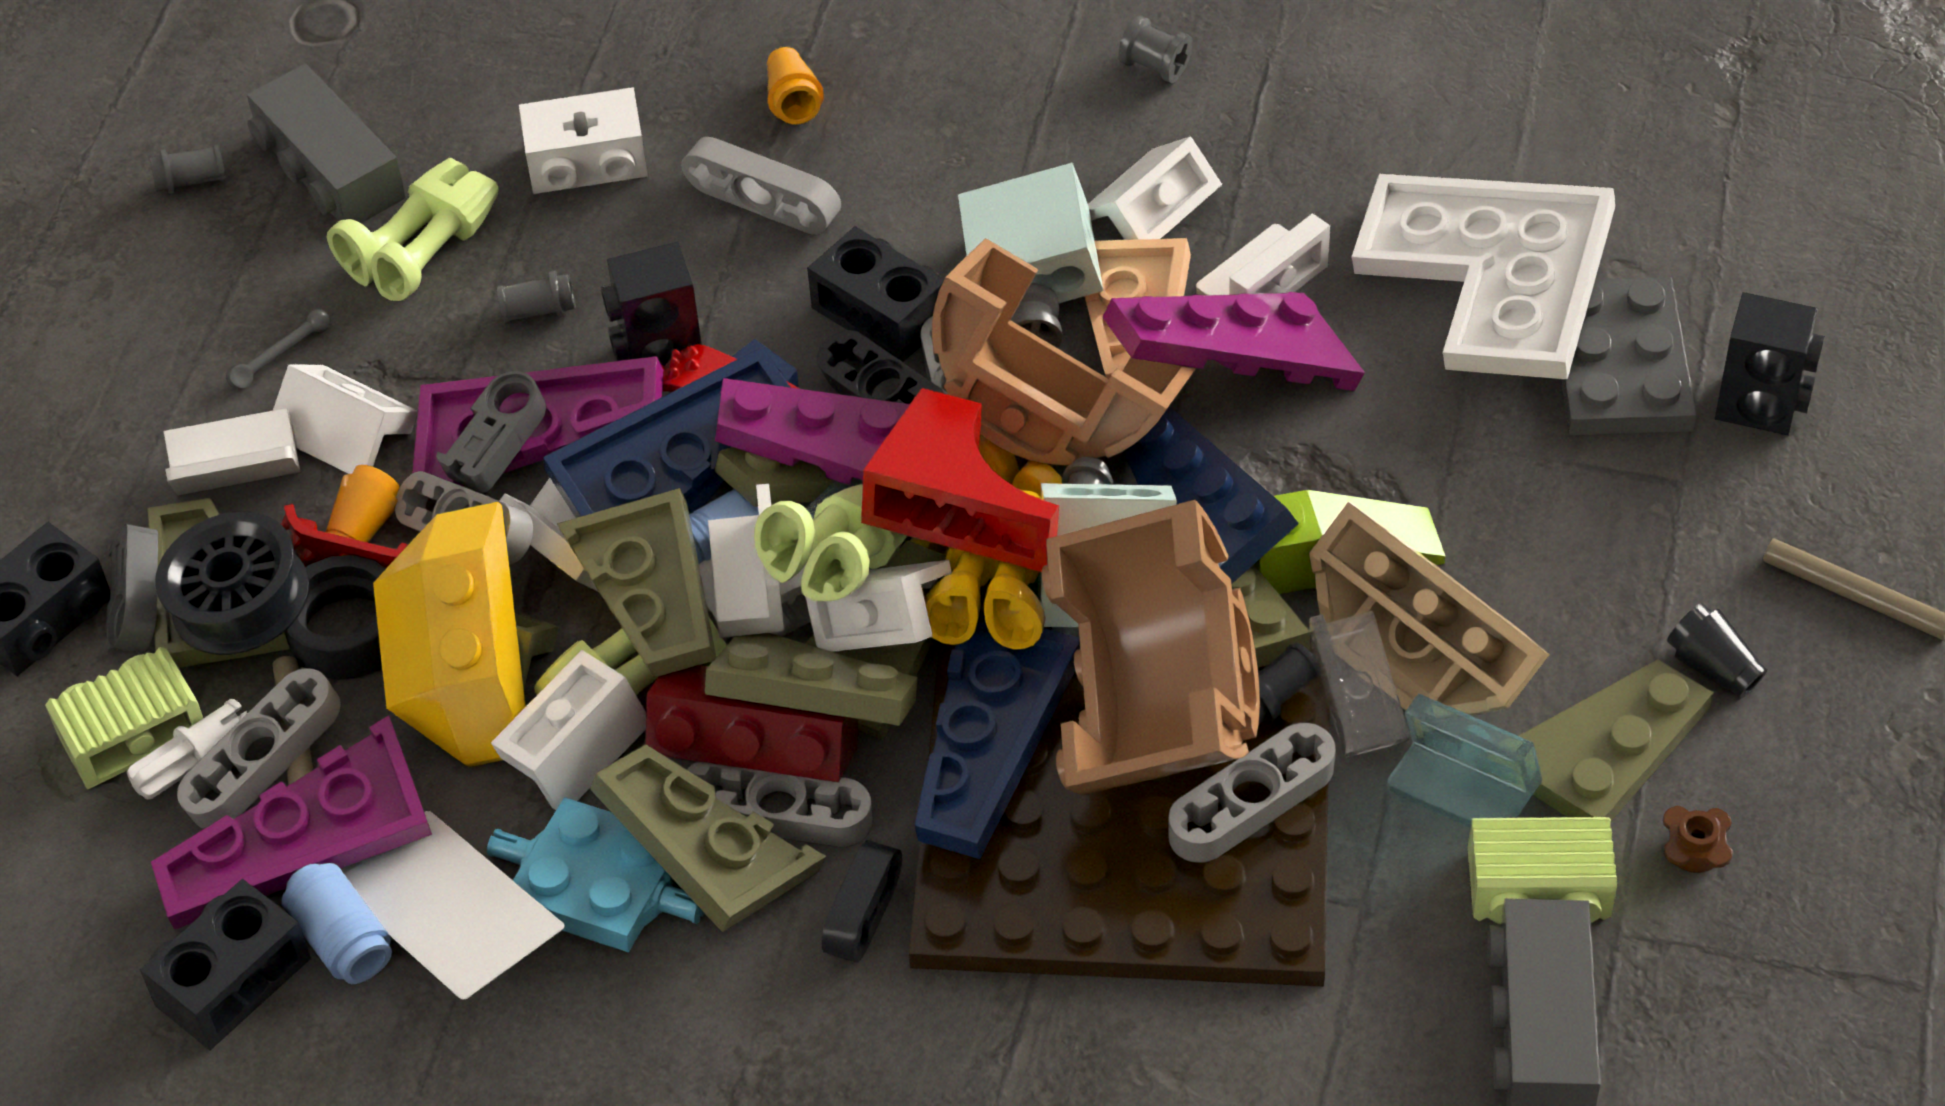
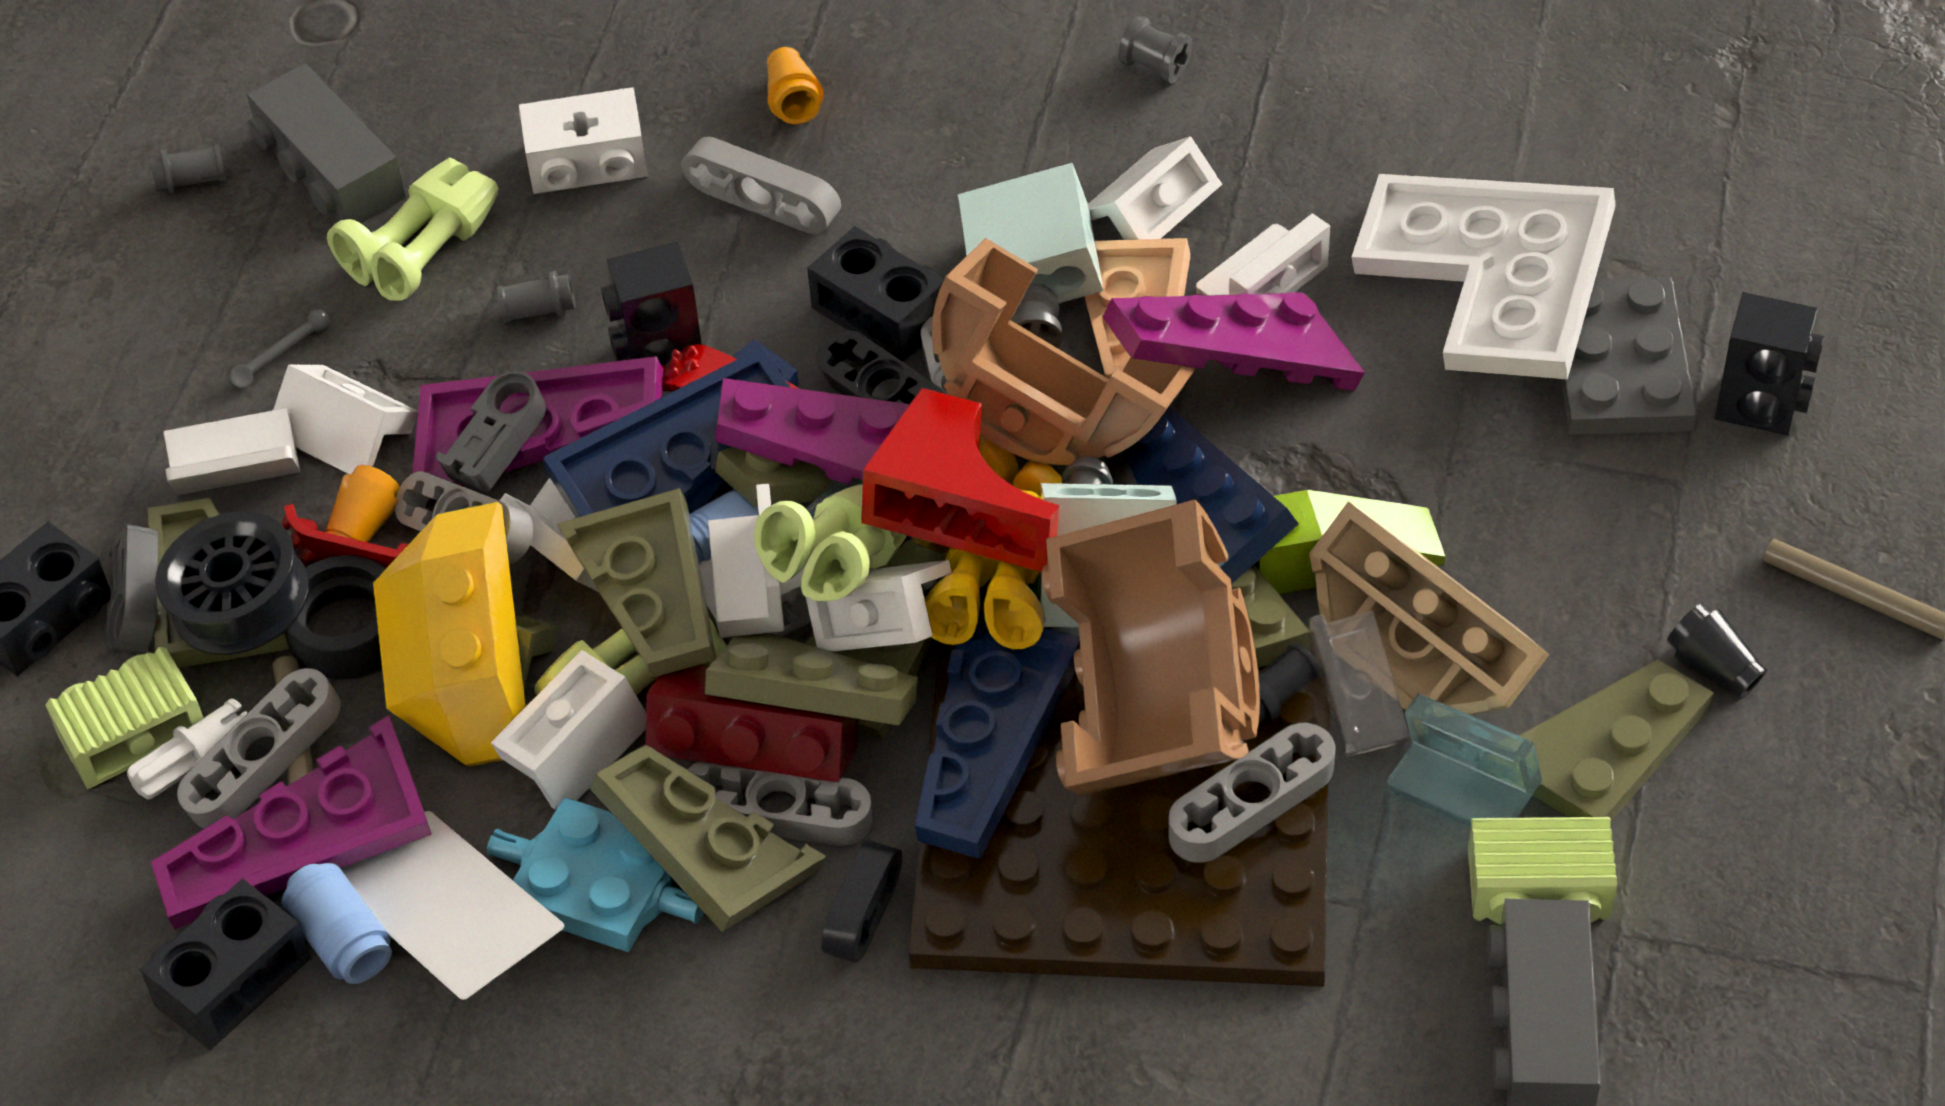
reddish brown plate [1663,806,1733,873] -> none

